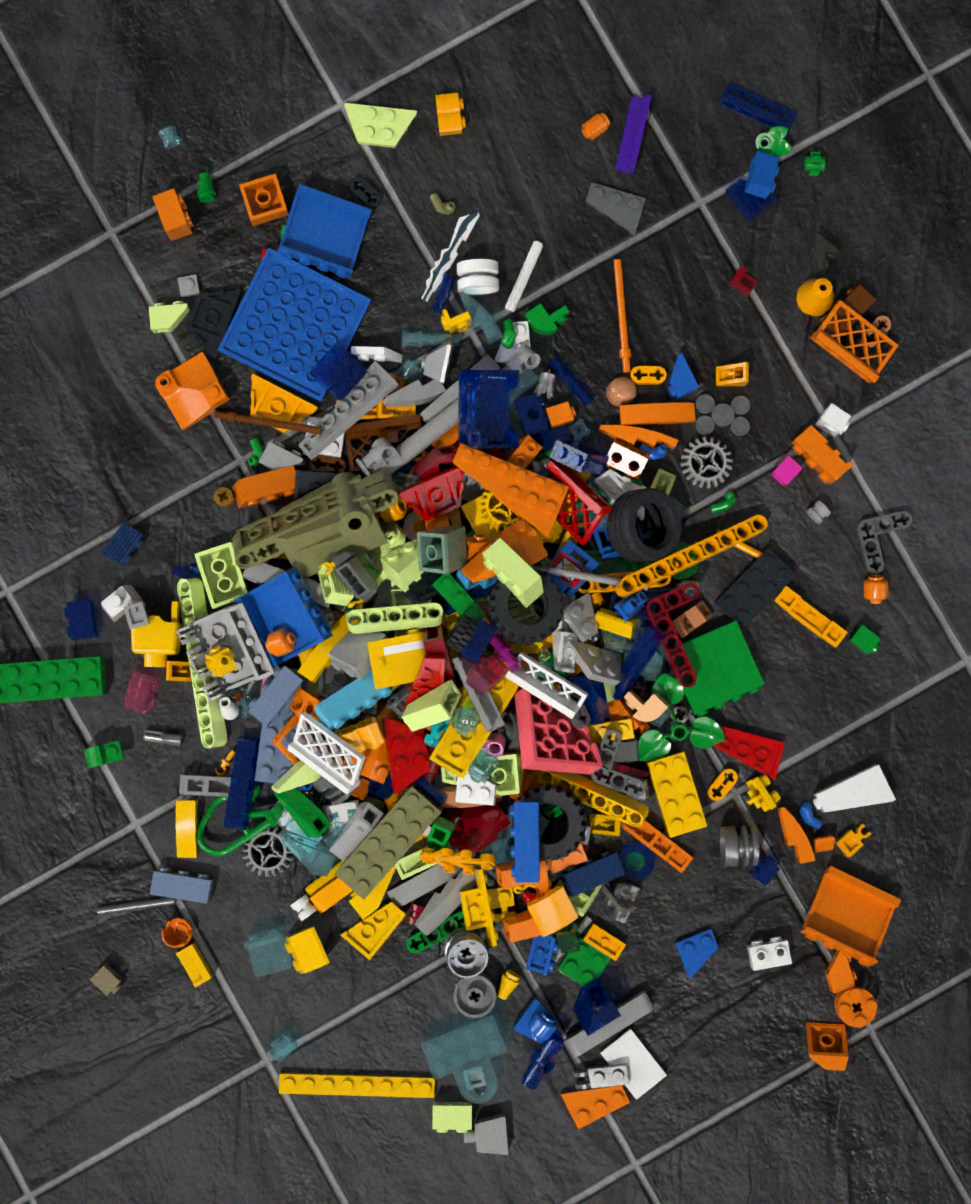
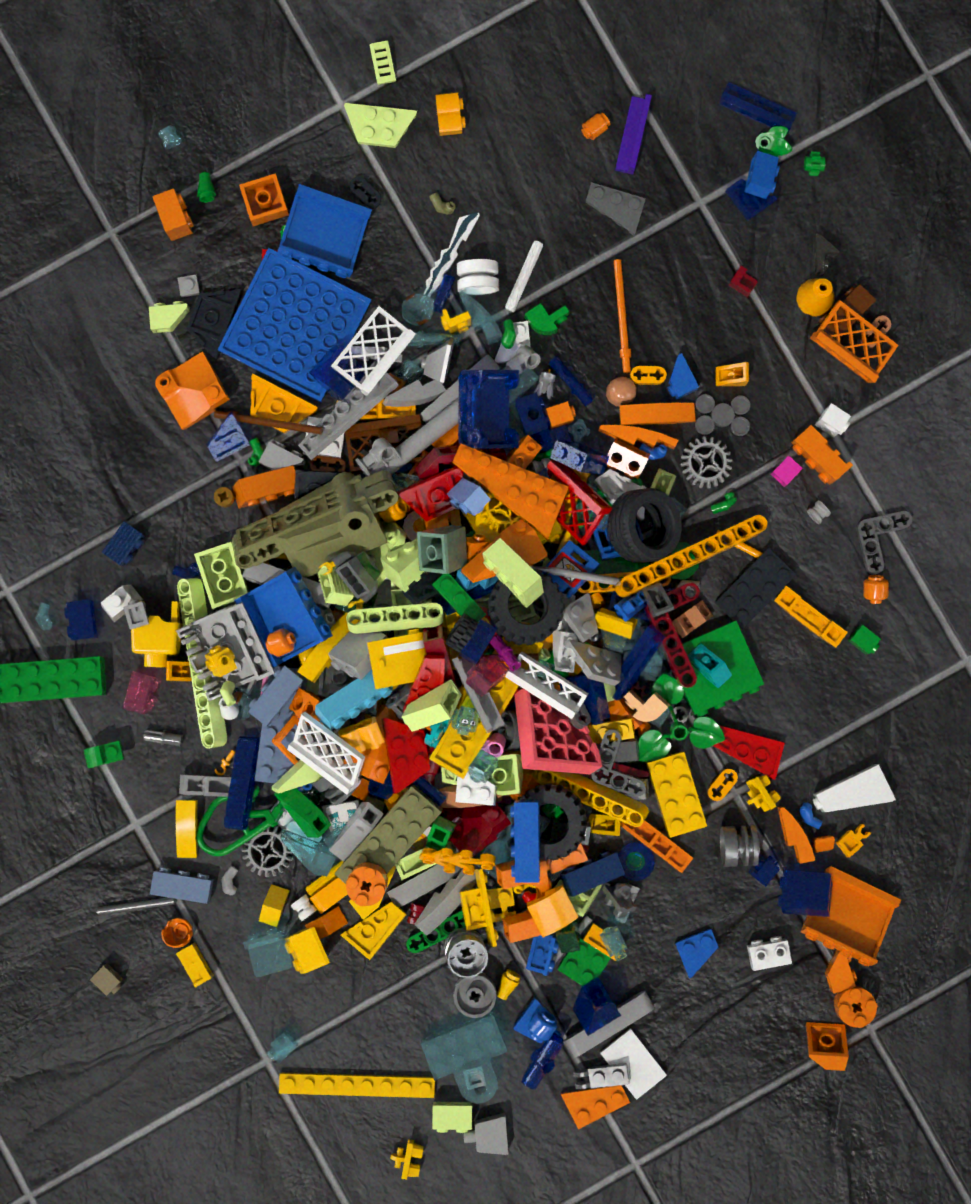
none -> clear light blue arm [35,602,52,631]
none -> clear blue wing [207,412,250,463]
none -> yellowish green arm [220,681,236,707]
none -> light grey arm [221,865,239,896]
none -> yellow slope [259,884,290,927]
none -> orange slope [305,906,348,939]
none -> white fence [331,306,416,396]
none -> orange brick [346,862,388,906]
none -> yellowish green slope [370,41,396,85]
none -> yellow hips [390,1139,424,1180]
none -> clear light blue hair [401,293,434,326]
none -> medium blue brick [447,478,491,516]
none -> clear light blue hips [599,926,628,961]
none -> dark grey slope [642,582,674,617]
none -> teal slope [687,644,732,688]
none -> clear blue brick [778,870,833,917]

